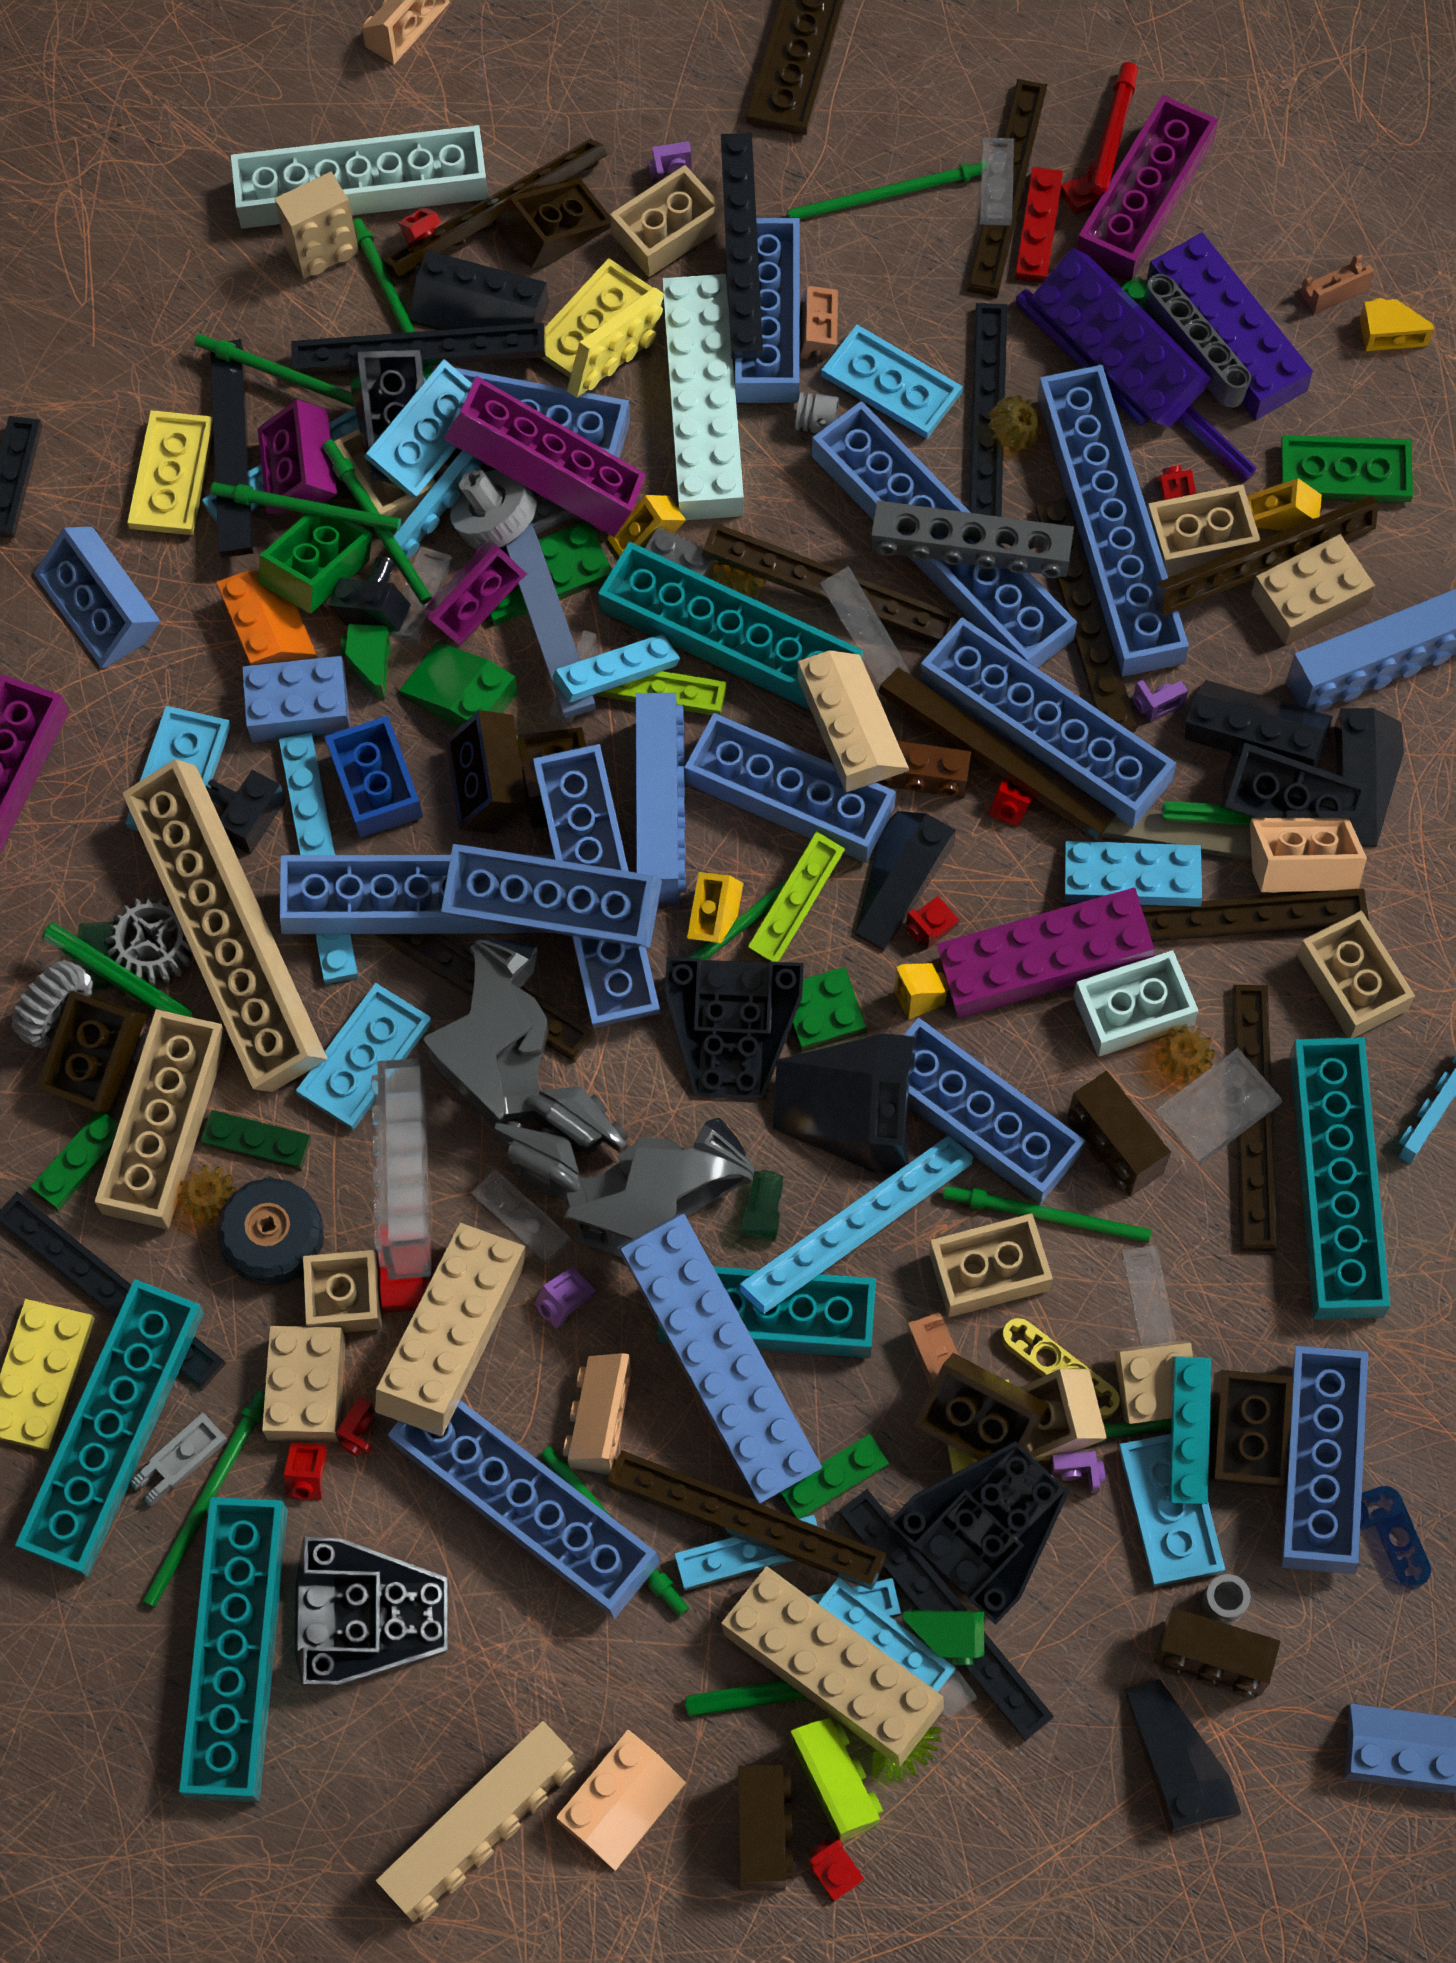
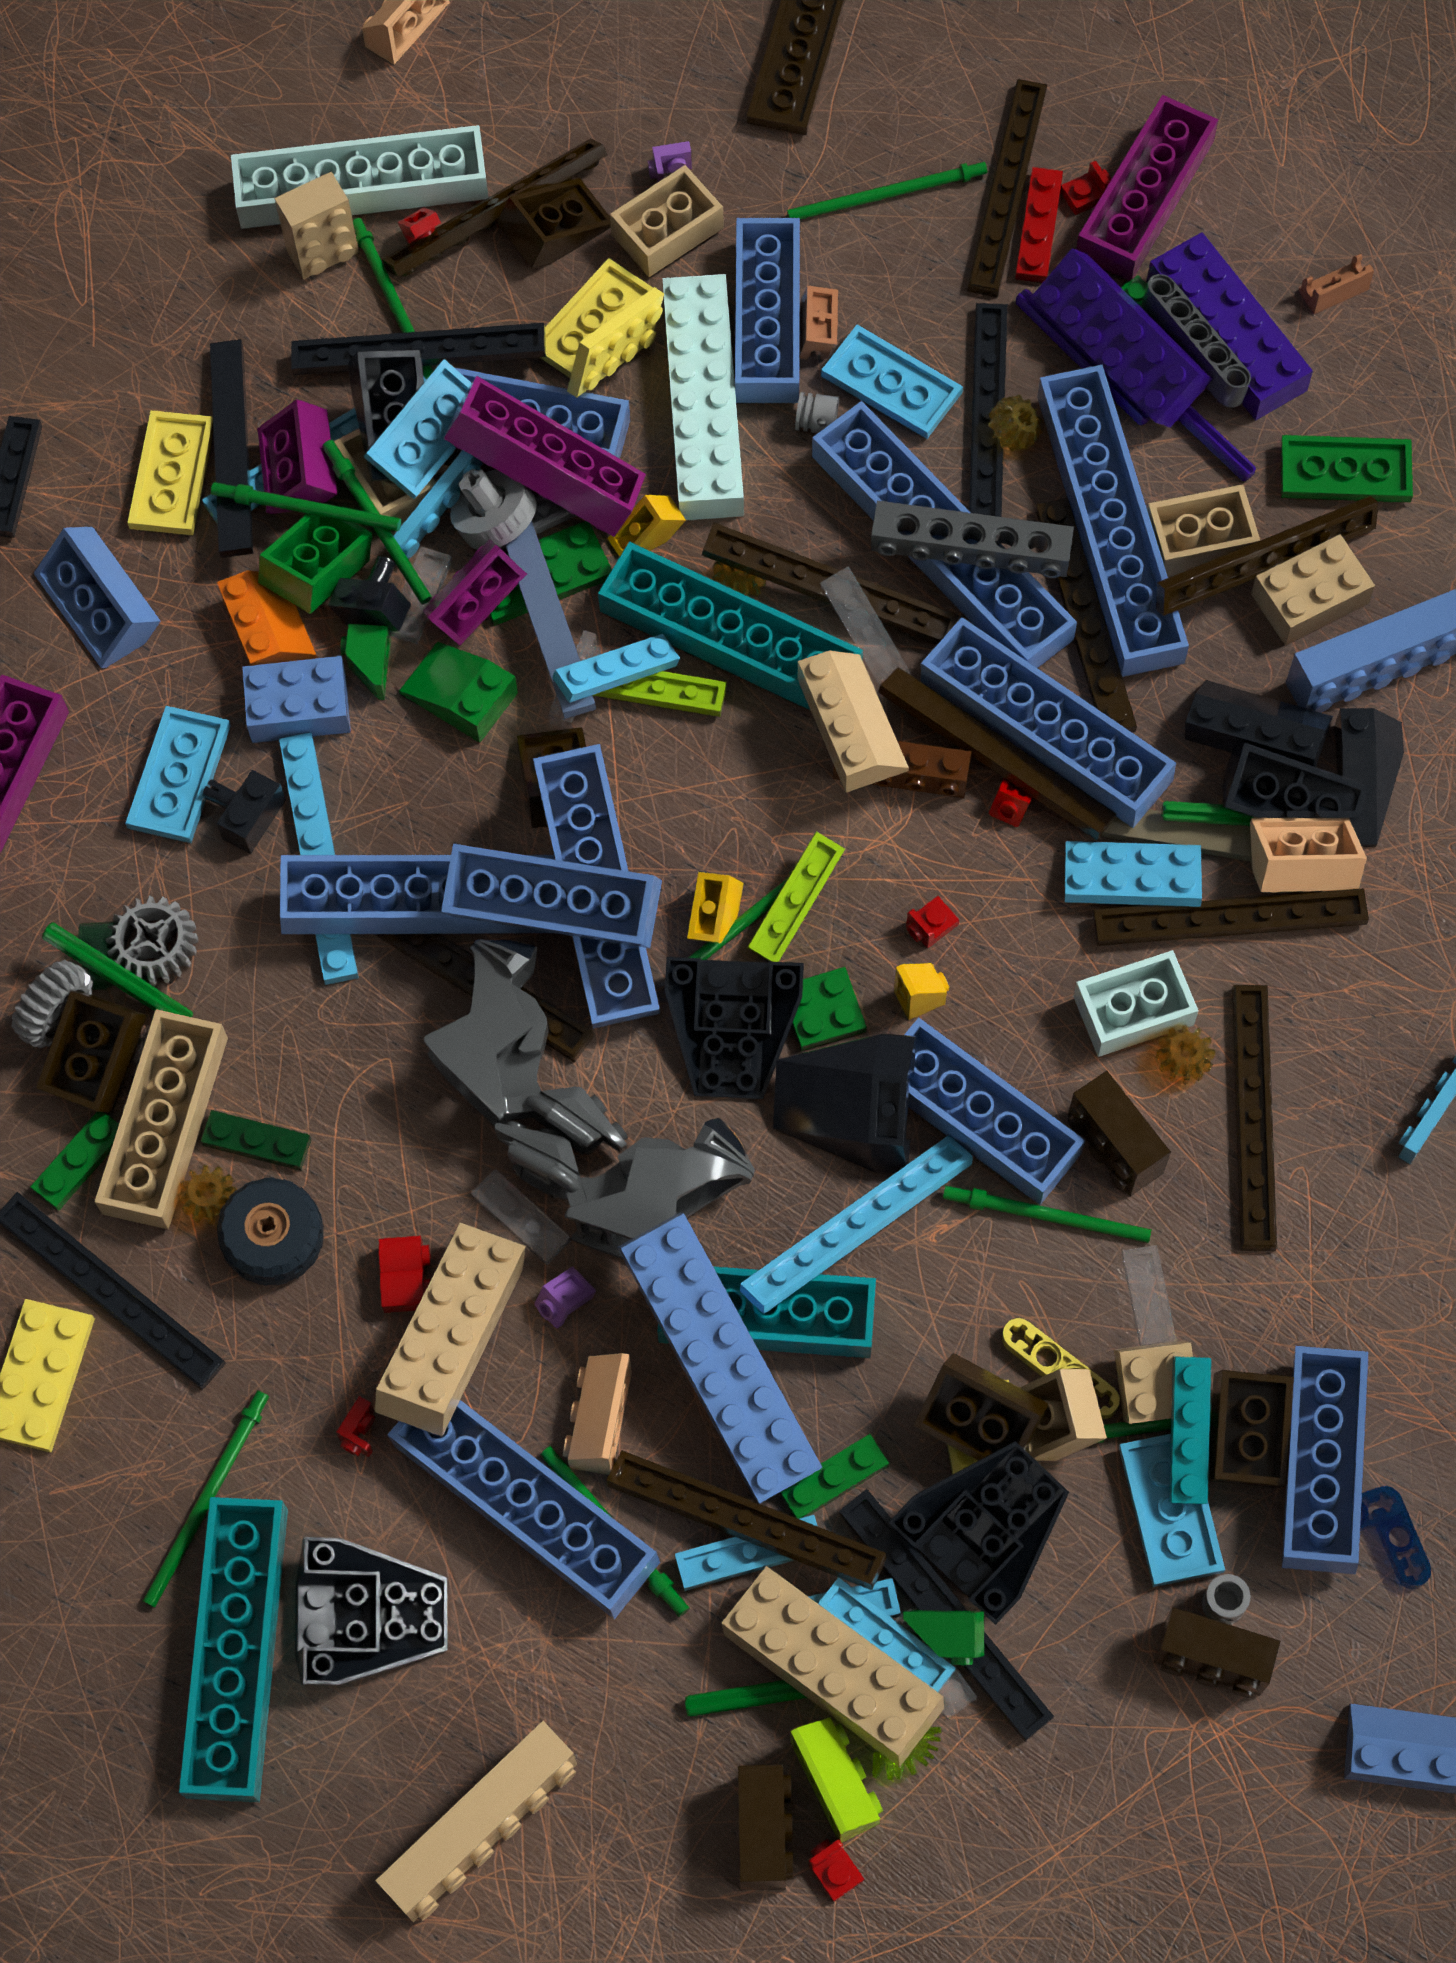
teal brick [15,1279,205,1578] -> none
tan brick [122,759,328,1092] -> none
light grey hinge [130,1413,228,1506] -> none
green bar [194,334,354,407] -> none
tan brick [262,1326,346,1442] -> none
red bracket [284,1442,328,1501] -> none
medium azure plate [296,983,432,1131] -> none
tan brick [303,1250,382,1333] -> none
blue brick [325,715,423,839] -> none
clear brick [371,1058,431,1280] -> none
black slope [409,250,549,330] -> none
dark brown brick [446,710,528,833] -> none
light nougat slope [556,1730,686,1871] -> none
medium blue brick [636,693,686,905] -> none
flat silver brick [645,527,715,580] -> none
medium blue brick [684,713,896,863] -> none
black plate [721,133,763,359] -> none
clear green piece [740,1170,783,1243] -> none
black wedge [855,811,956,951] -> none
nougat hinge [907,1313,959,1389] -> none
tan brick [929,1213,1053,1318] -> none
magenta brick [937,887,1155,1019] -> none
clear plate [980,137,1014,225] -> none
medium lavender bracket [1050,1451,1105,1494] -> none
red axle [1089,62,1138,196] -> none
black wedge [1125,1679,1242,1834] -> none
medium lavender bracket [1133,680,1188,723] -> none
red bracket [1154,465,1196,501] -> none
clear plate [1155,1048,1282,1166] -> none
yellow slope [1247,478,1322,531] -> none
teal brick [1290,1037,1390,1320] -> none
tan brick [1297,911,1415,1038] -> none
yellow slope [1360,298,1434,351] -> none

